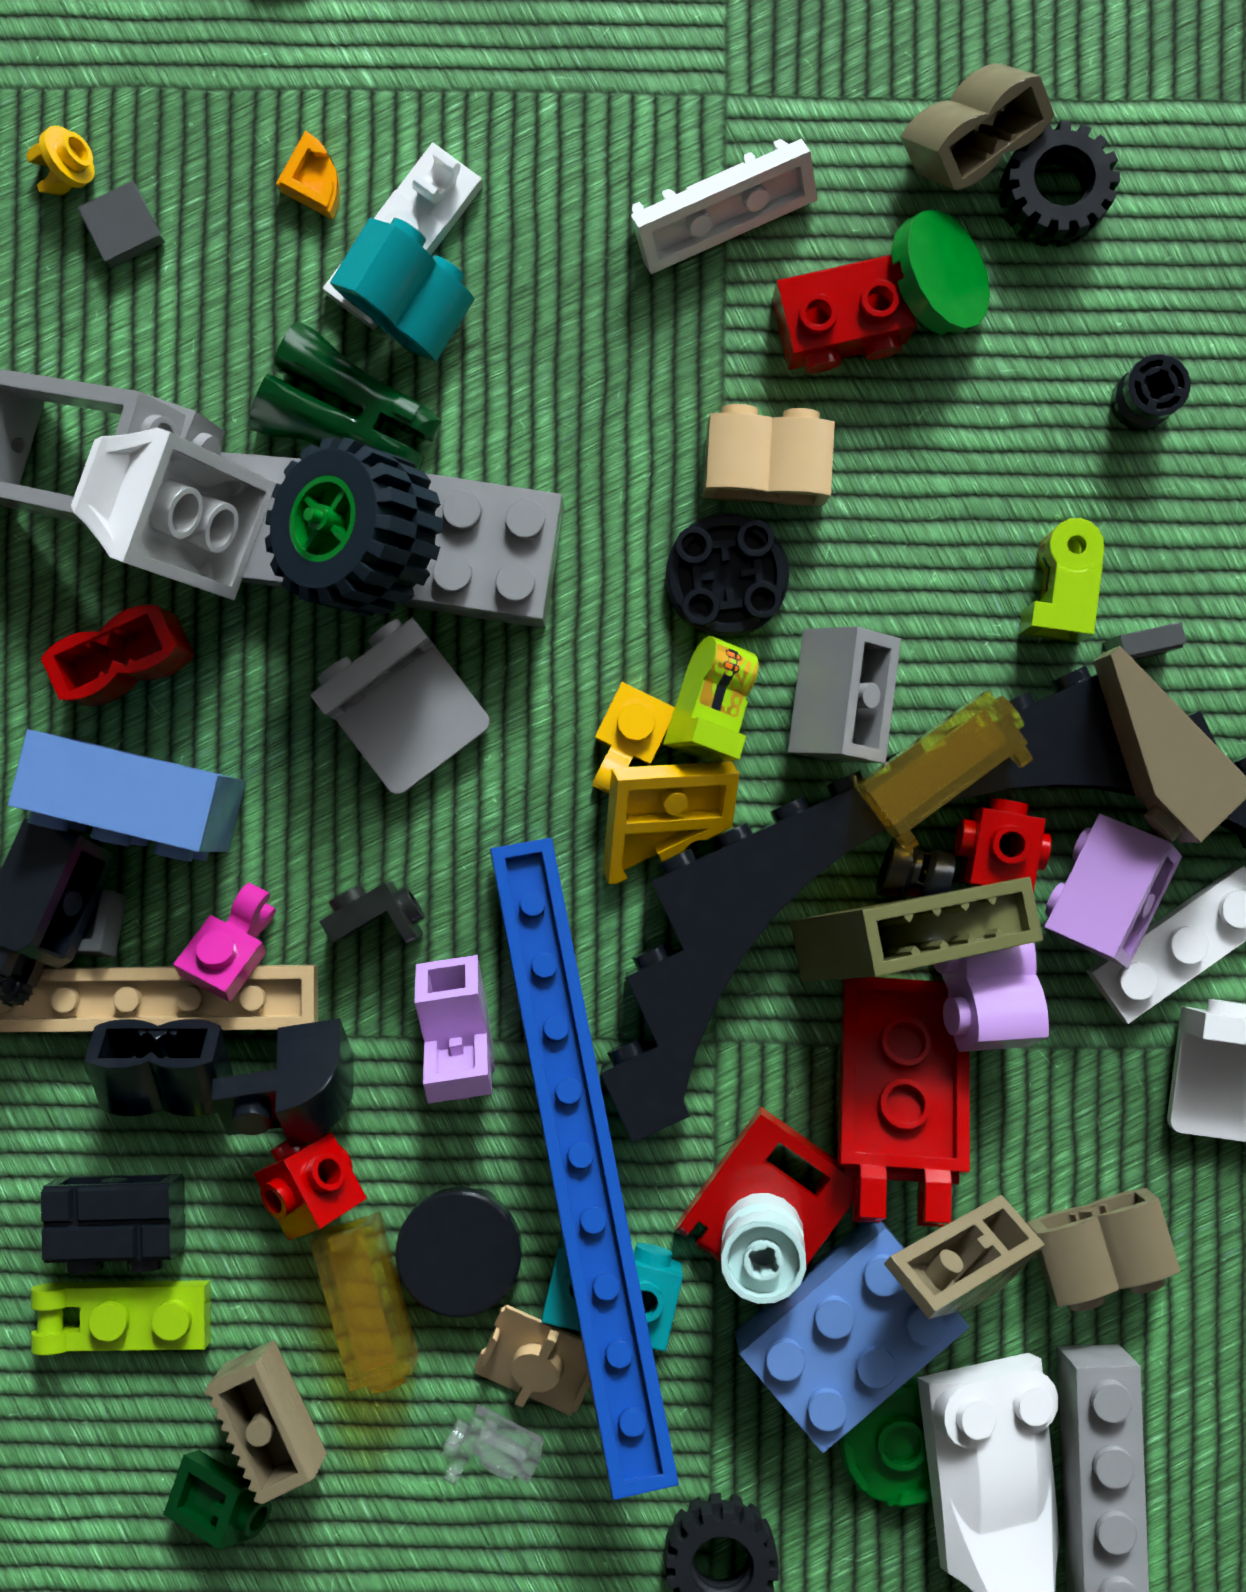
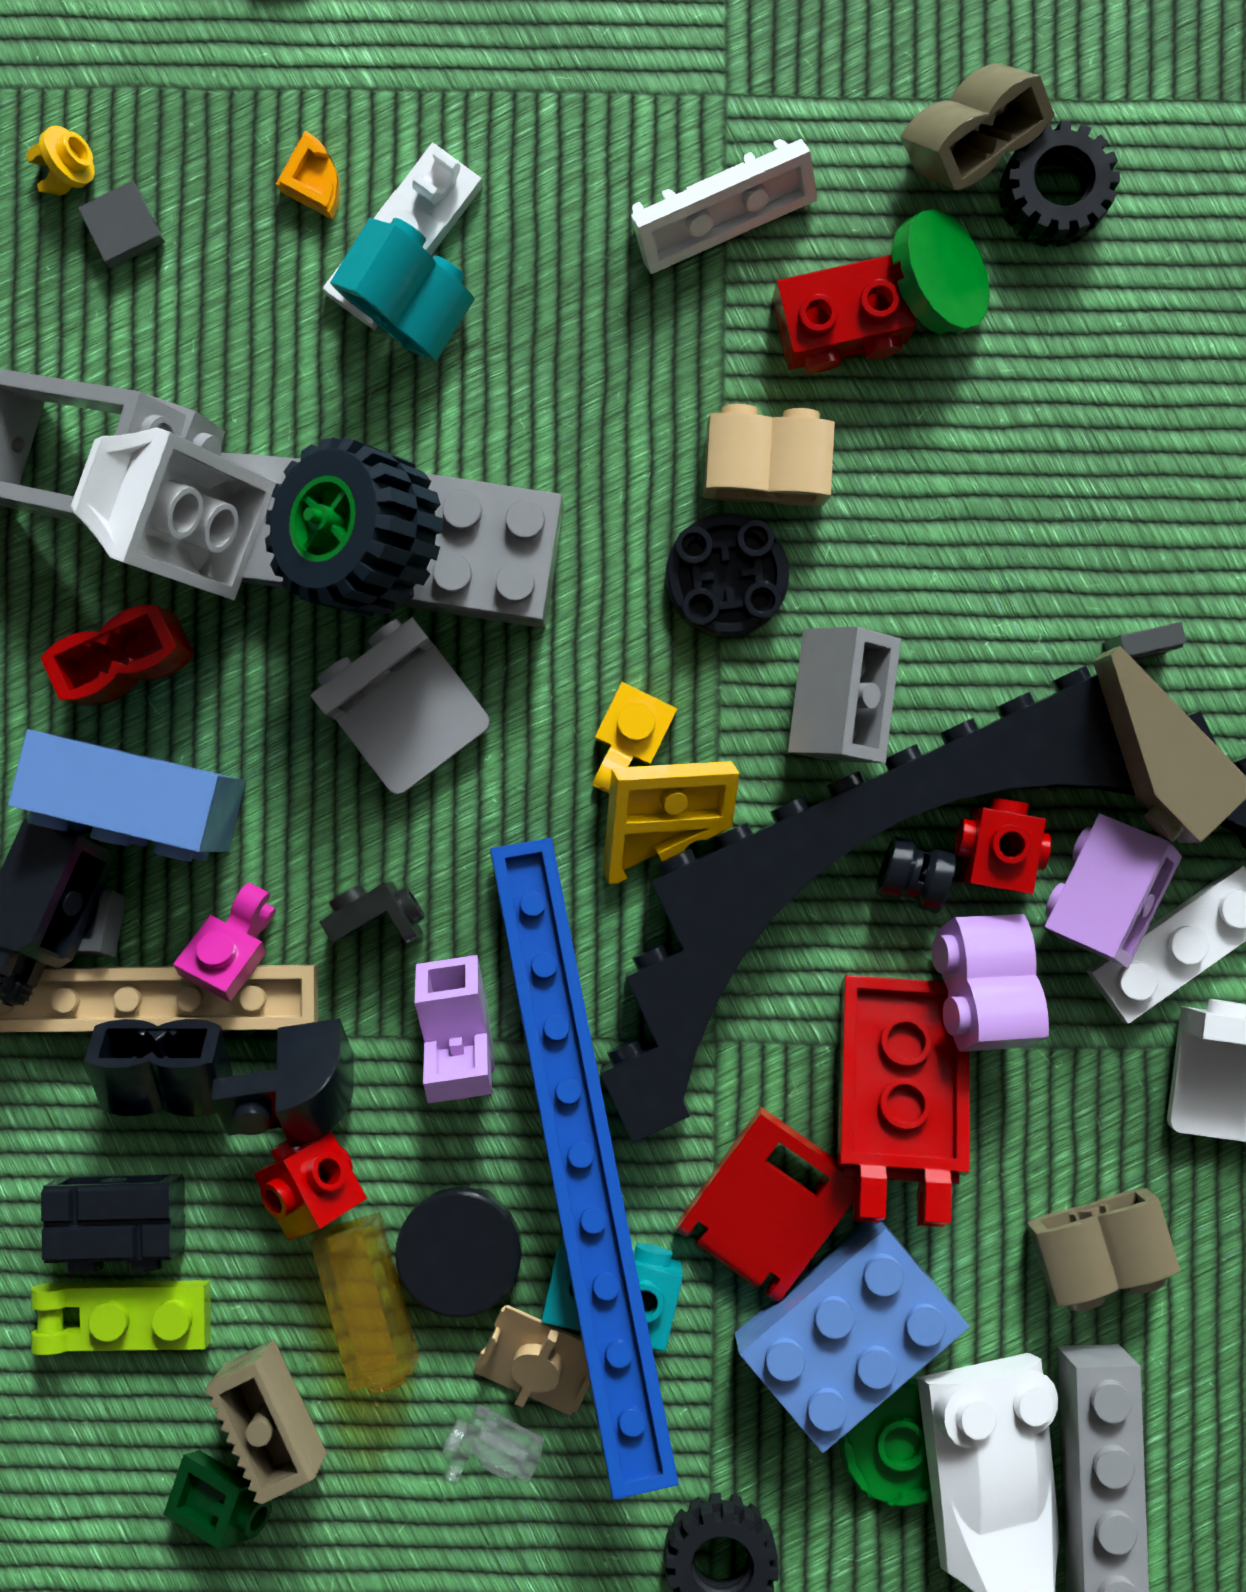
dark green piece [249,321,442,470] -> none
lime leg [663,636,759,762] -> none
light aqua wheel [721,1193,806,1304] -> none
olive arch [790,877,1043,982] -> none
clear yellow brick [854,690,1033,852] -> none
dark tan slope [884,1195,1045,1319] -> none
lime leg [1019,518,1104,643] -> none
black wheel [1111,353,1191,431] -> none

